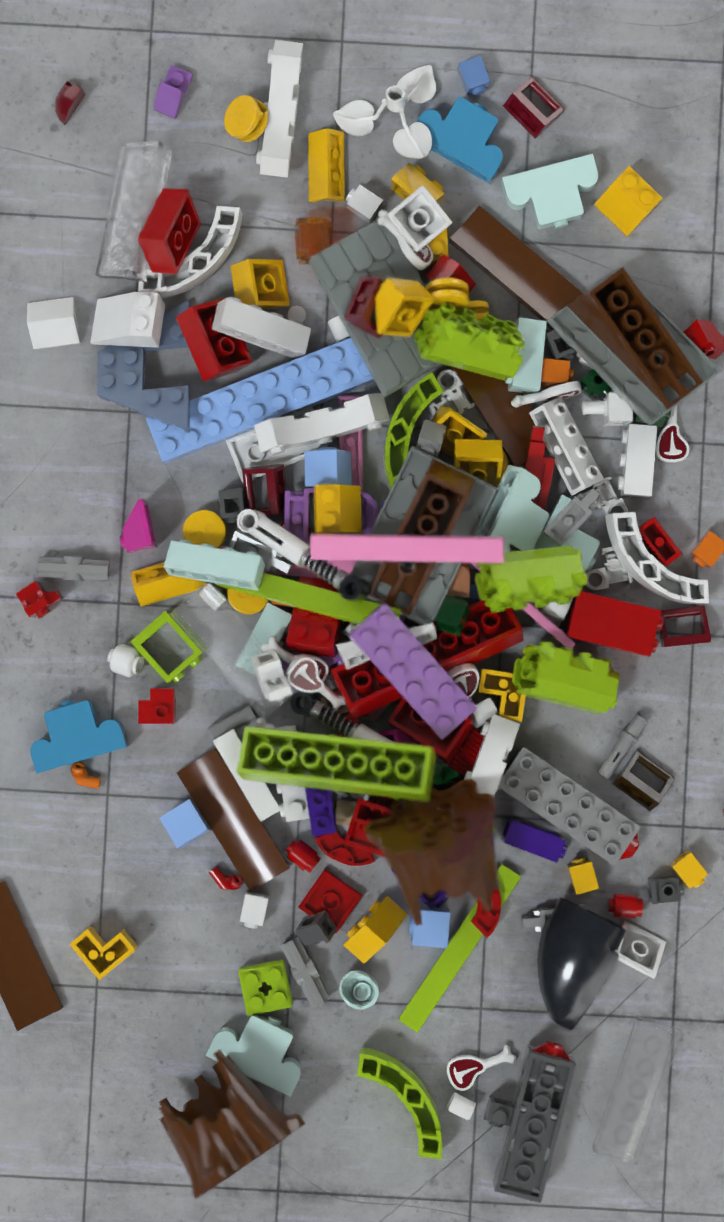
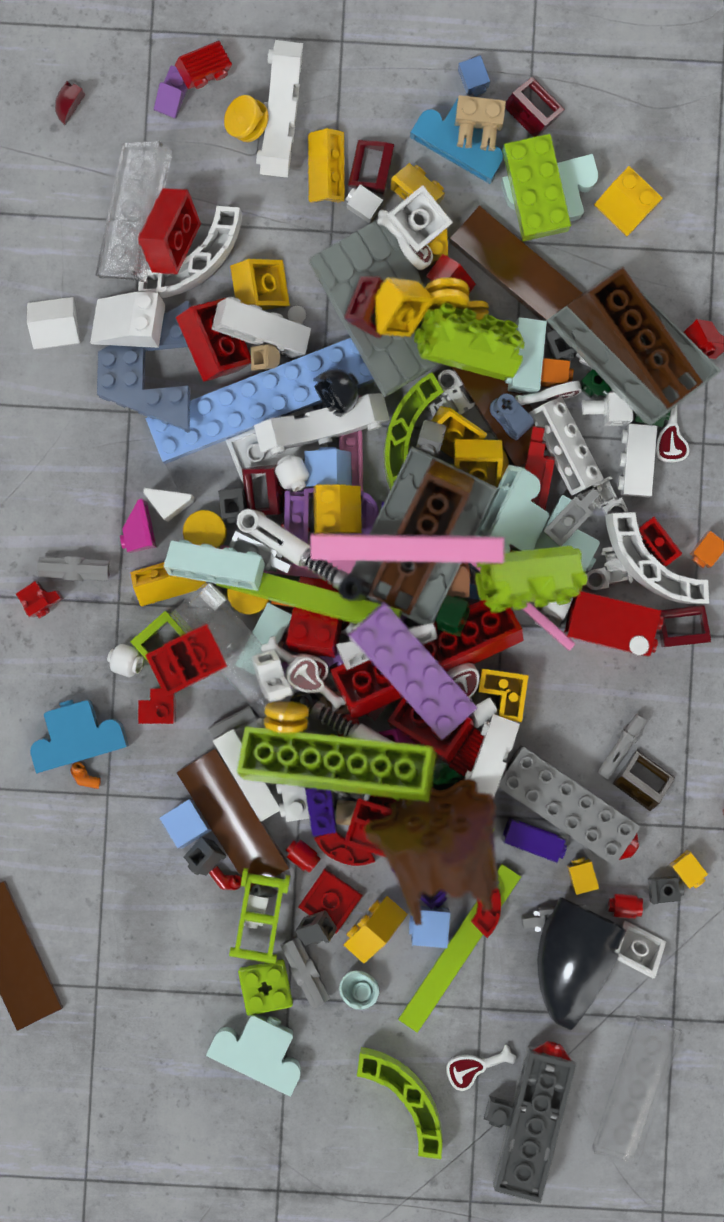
yellow brick [69,926,139,980] -> none
reddish brown piece [159,1049,305,1199] -> none
clear orange brick [295,217,333,265] -> none
white brick [328,316,351,343] -> none
white plant [333,65,436,159] -> none
white brick [446,1092,476,1120] -> none
lime brick [512,642,620,714] -> none
none -> white slope [144,488,195,522]
none -> red bracket [145,624,228,697]
none -> red brick [175,41,232,89]
none -> dark grey brick [184,837,226,876]
none -> lime piece [229,868,290,964]
none -> tan brick [251,344,280,371]
none -> dark grey arm [252,877,282,897]
none -> yellow head [264,701,309,733]
none -> white head [275,455,310,491]
none -> black cylinder [313,368,359,417]
none -> dark red tile [348,140,394,195]
none -> tan brick [455,95,506,151]
none -> sand blue piece [490,394,534,440]
none -> lime brick [502,134,571,242]
none -> white sticker [630,636,649,655]

